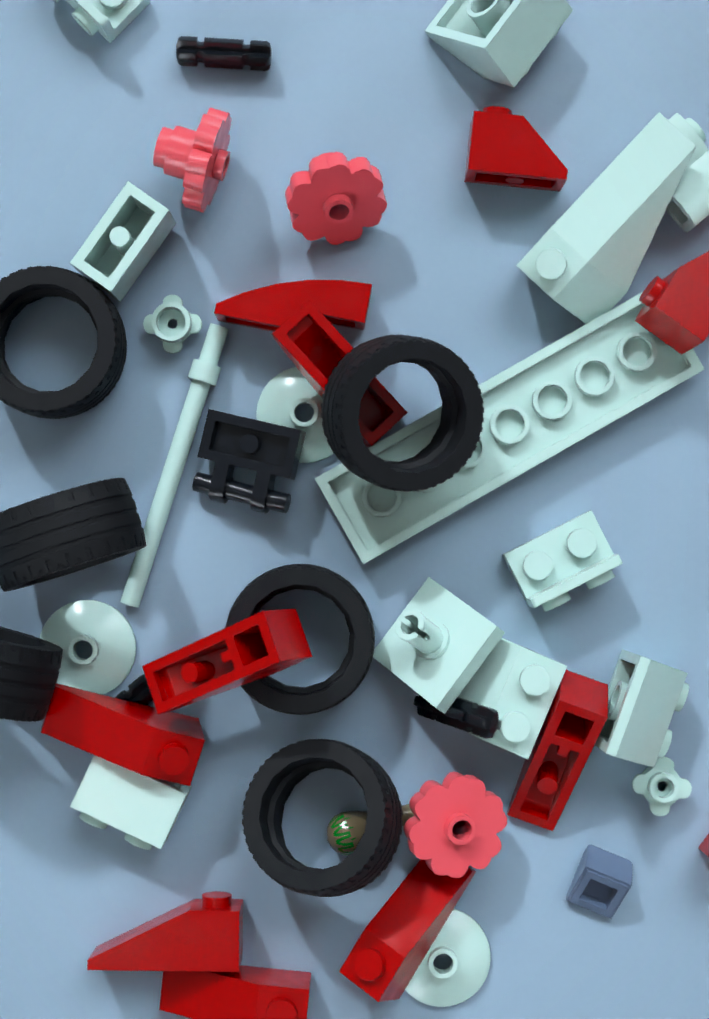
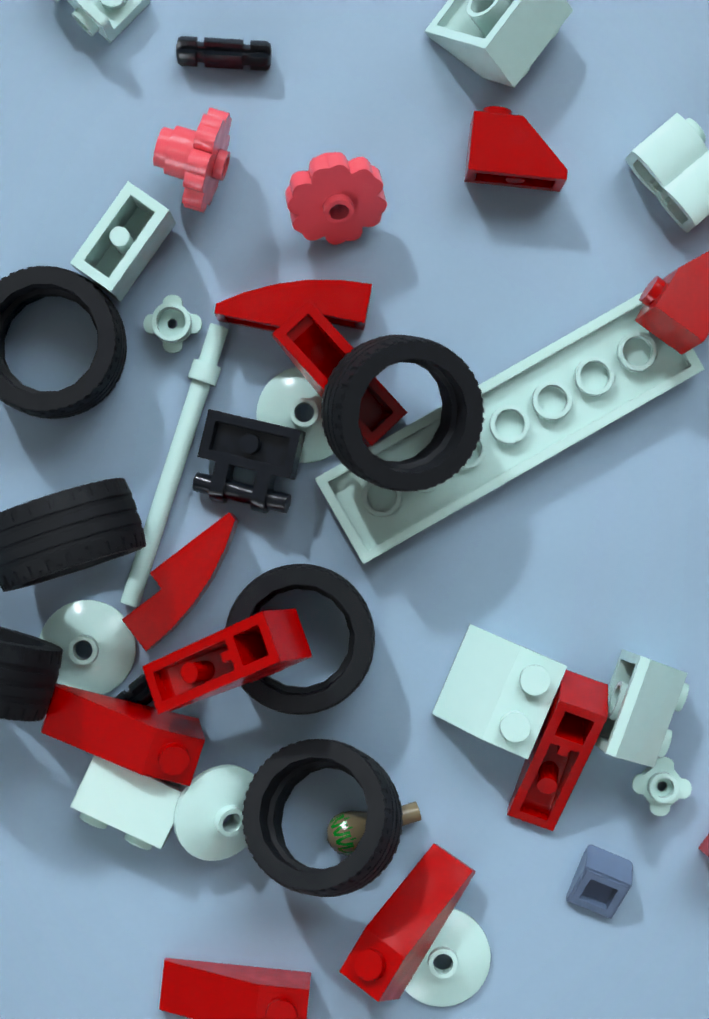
red slope [87,891,243,972] -> none
light aqua tile [373,577,505,714] -> none
coral plant [403,772,507,878] -> none
black axle [413,695,502,739] -> none
light aqua bracket [502,510,623,612] -> none
light aqua wedge [516,112,696,324] -> none
none -> red slope [122,512,239,651]
none -> light aqua dish [173,764,254,861]

